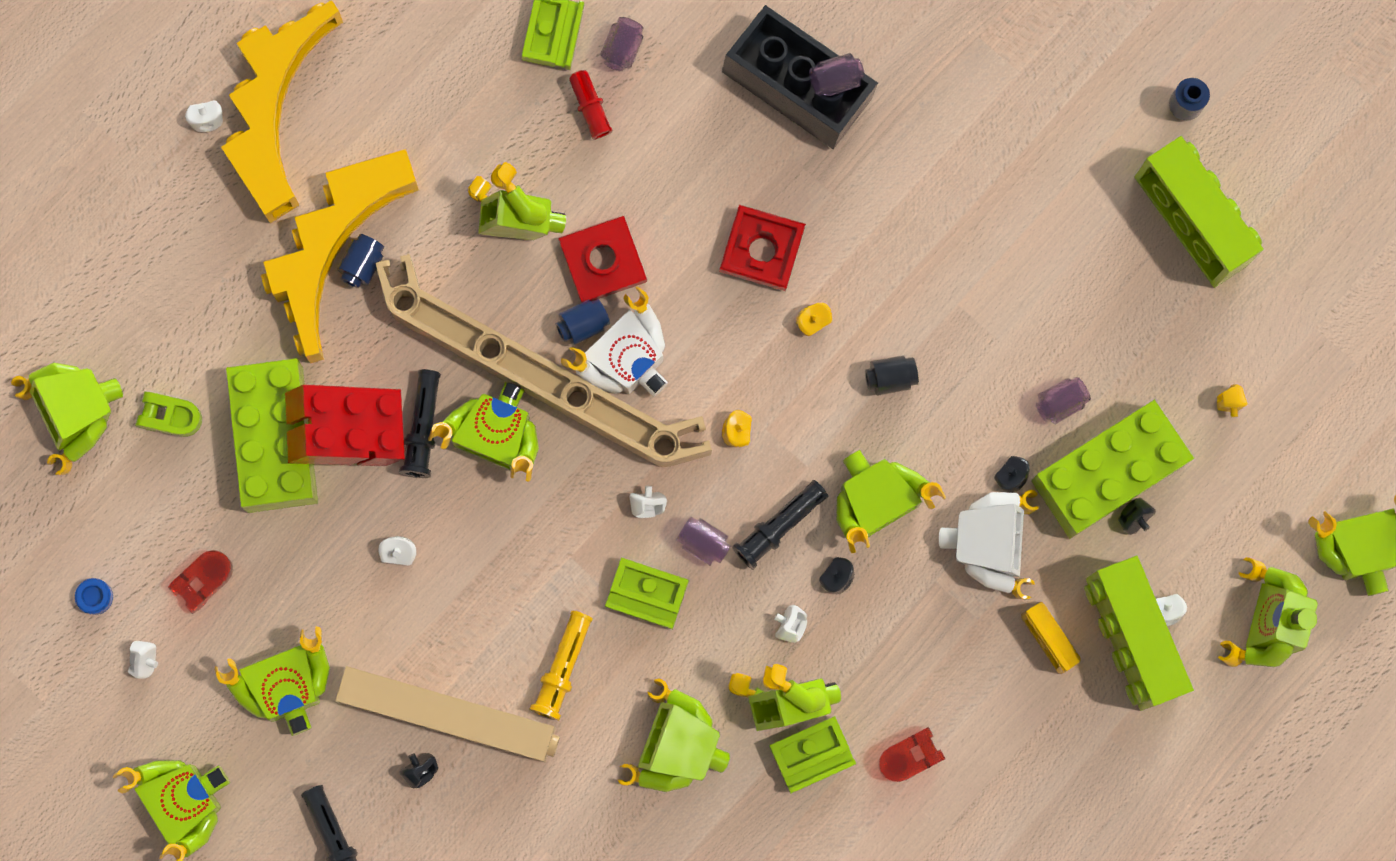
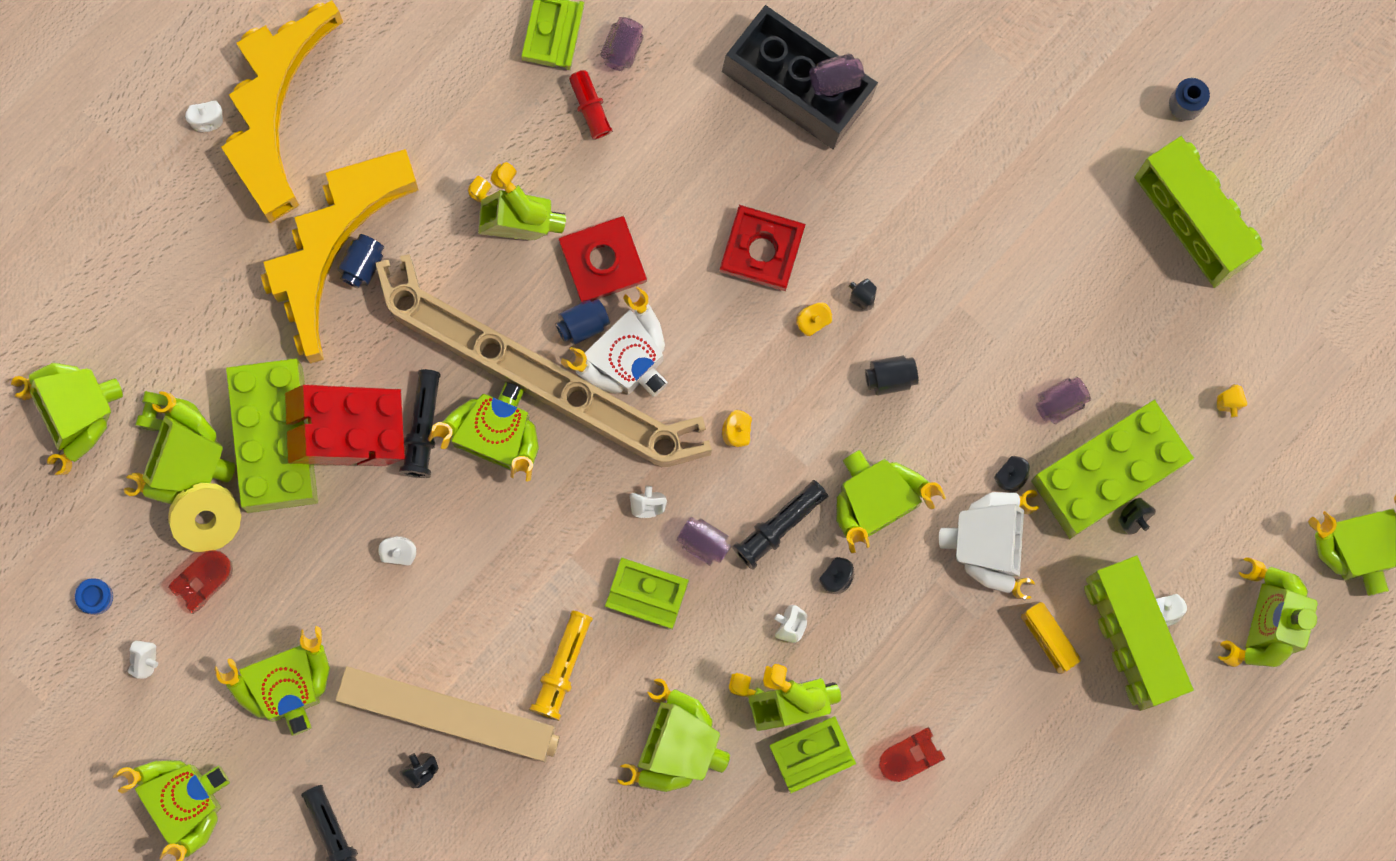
none -> lime torso [124,391,235,504]
none -> light yellow tile [168,483,241,552]
none -> black piece [849,278,877,311]

